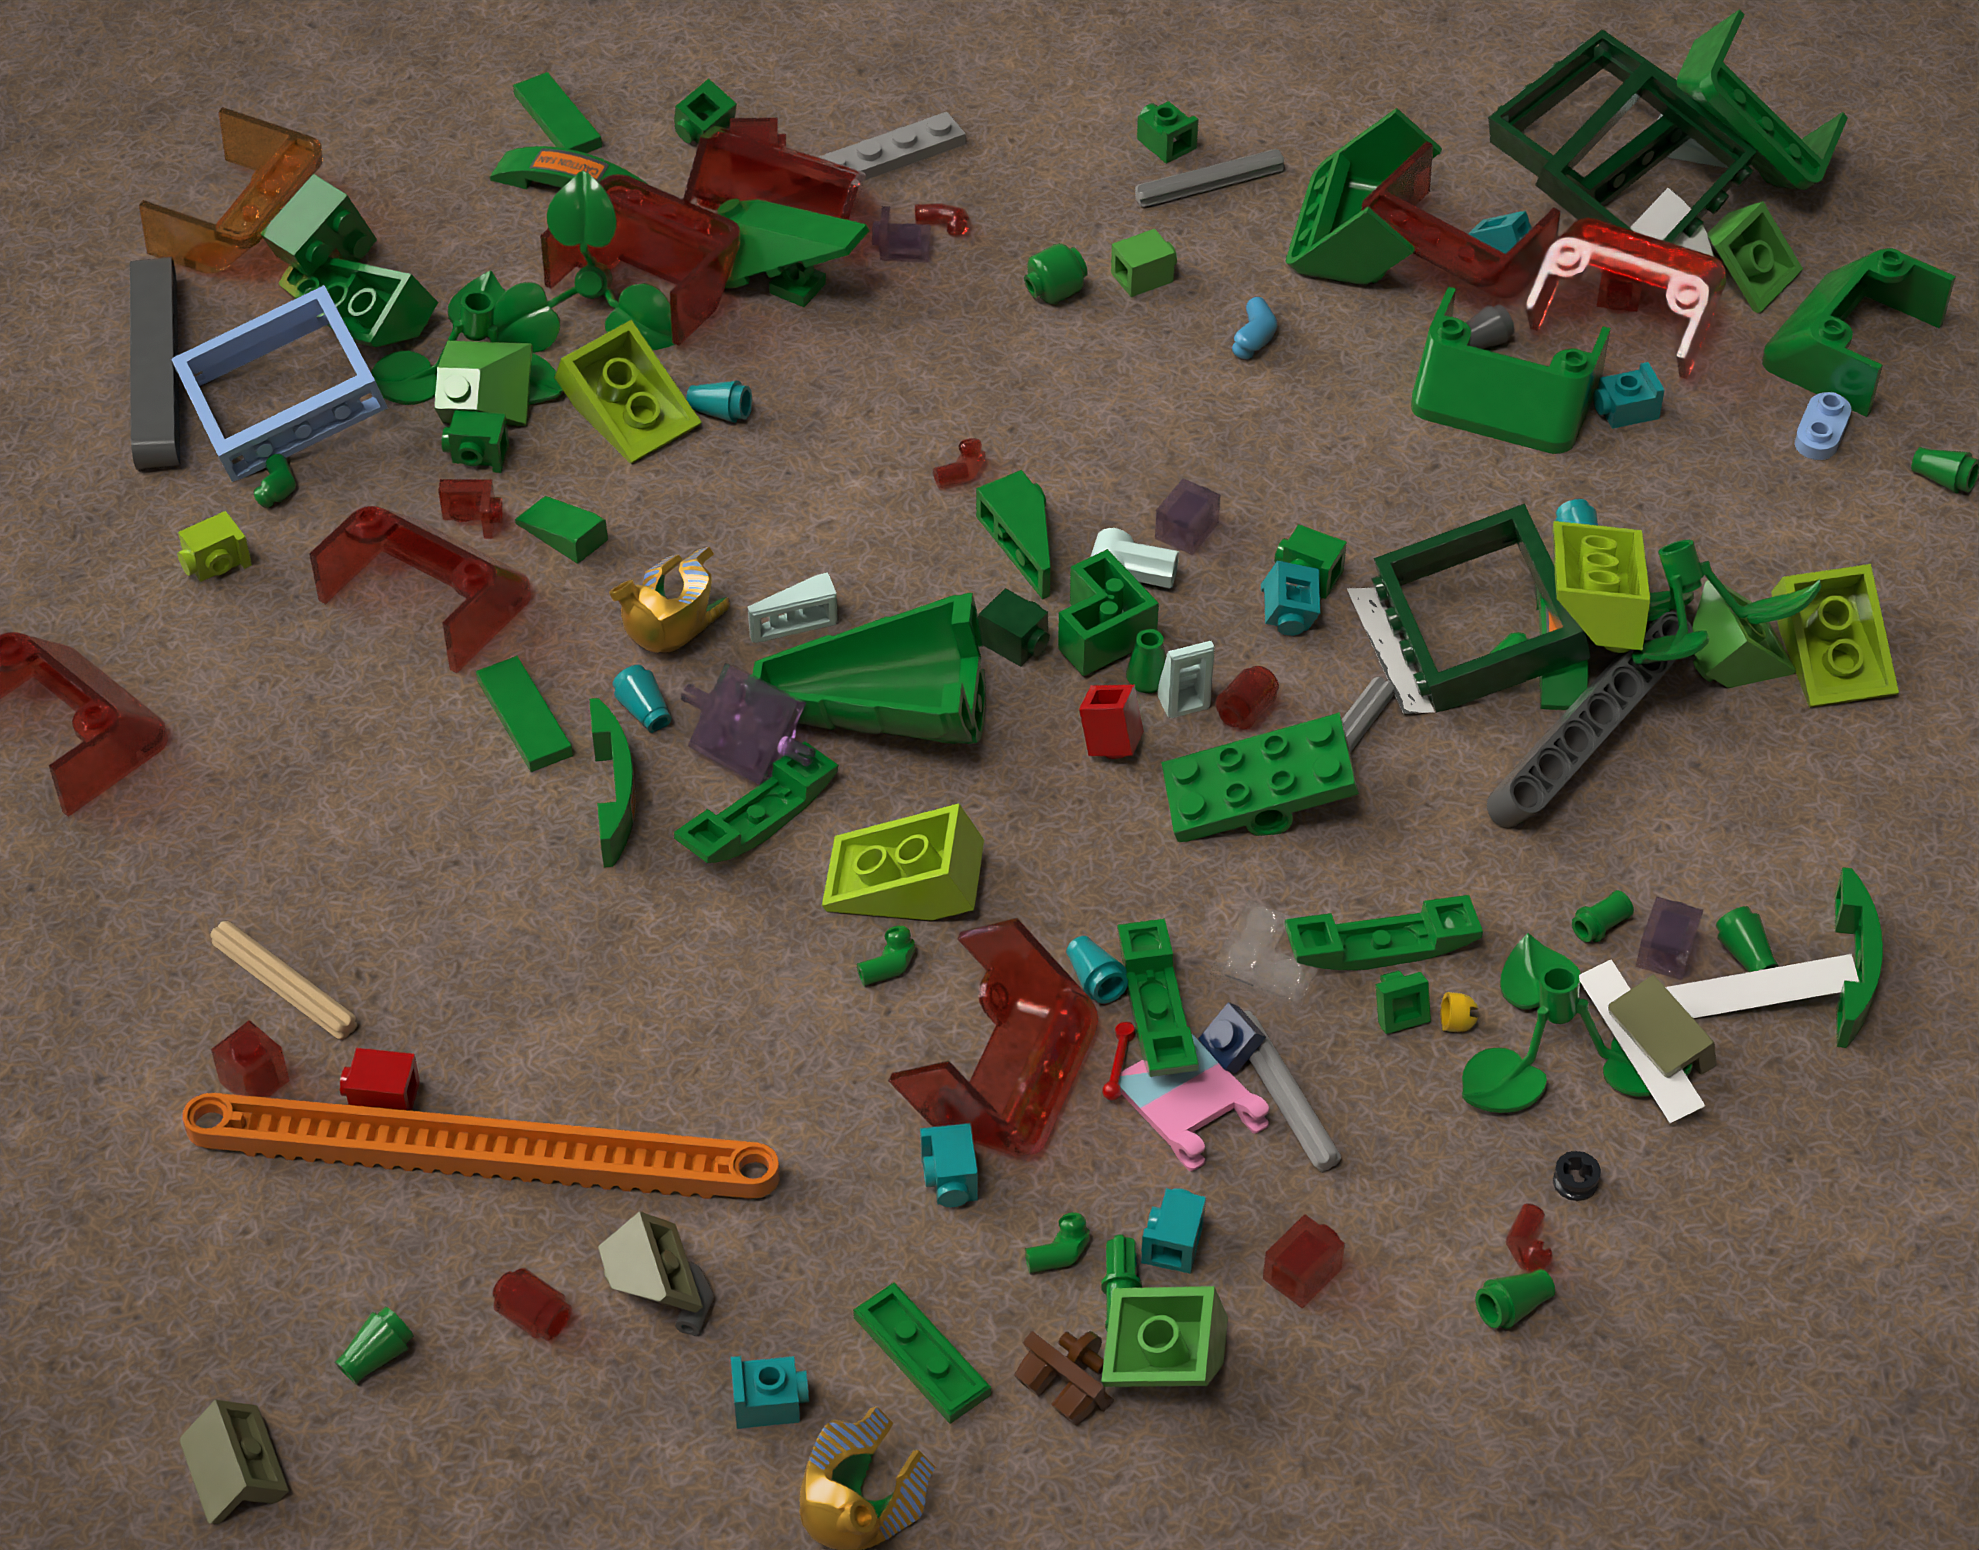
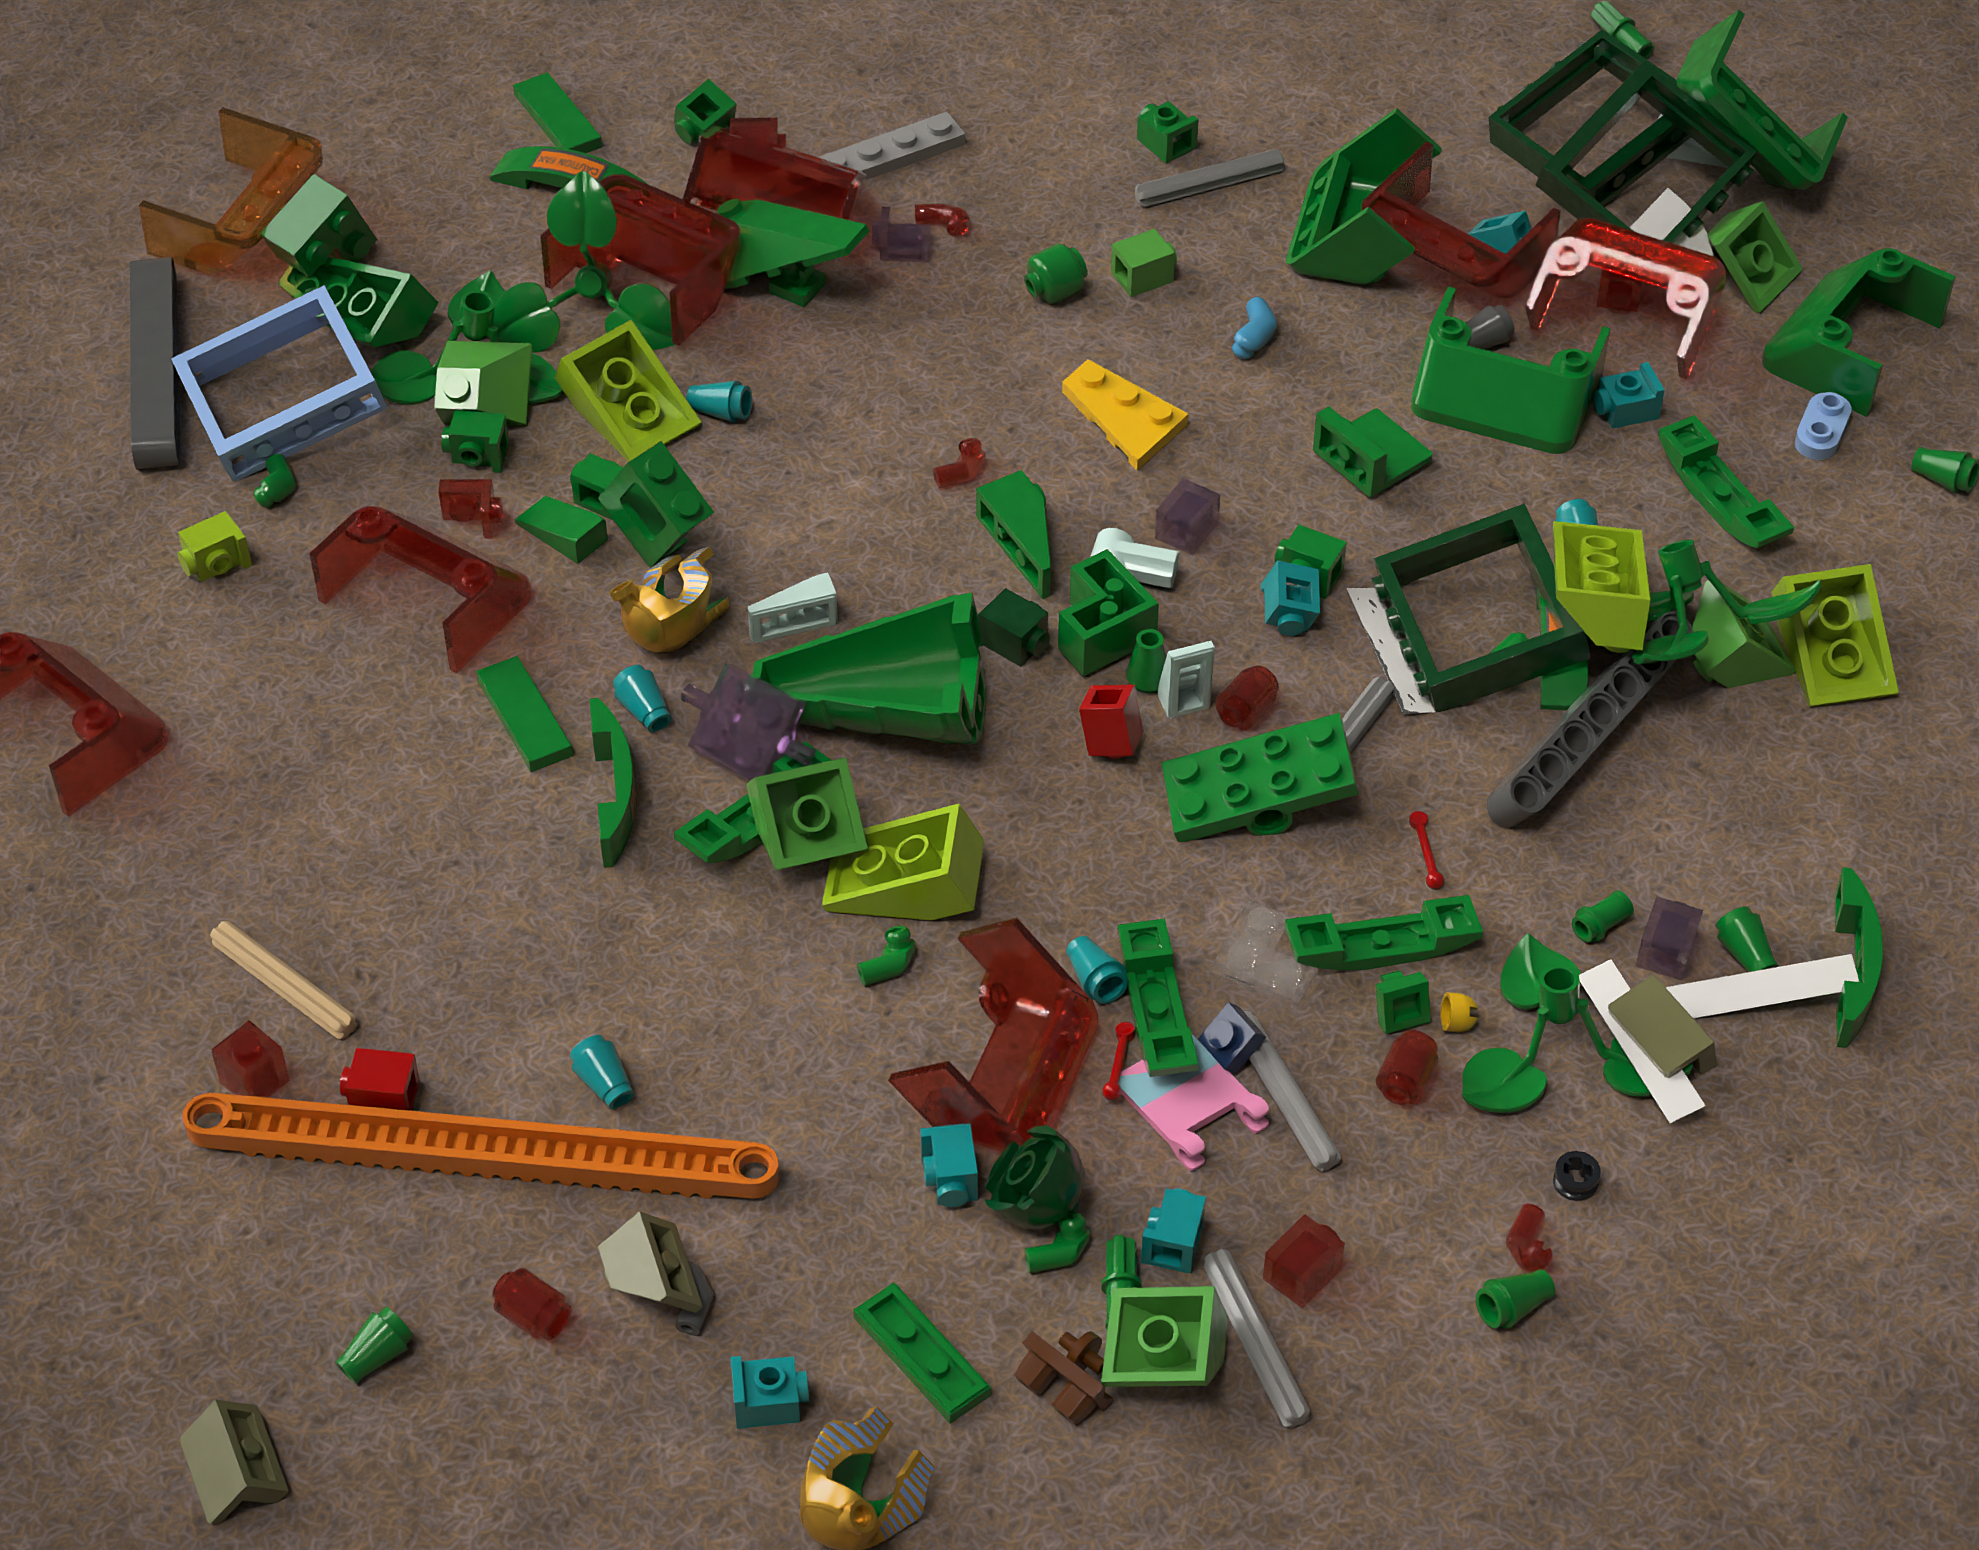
none -> green brick [570,453,624,521]
none -> teal cone [570,1034,635,1110]
none -> green window [598,441,715,568]
none -> bright green slope [746,757,868,871]
none -> dark green cylinder [985,1125,1085,1230]
none -> yellow wing [1062,359,1189,471]
none -> light grey axle [1204,1249,1310,1428]
none -> green bracket [1313,406,1433,498]
none -> clear red brick [1376,1030,1439,1105]
none -> red hinge [1409,811,1444,890]
none -> green axle [1591,1,1655,59]
none -> green slope [1658,415,1795,548]

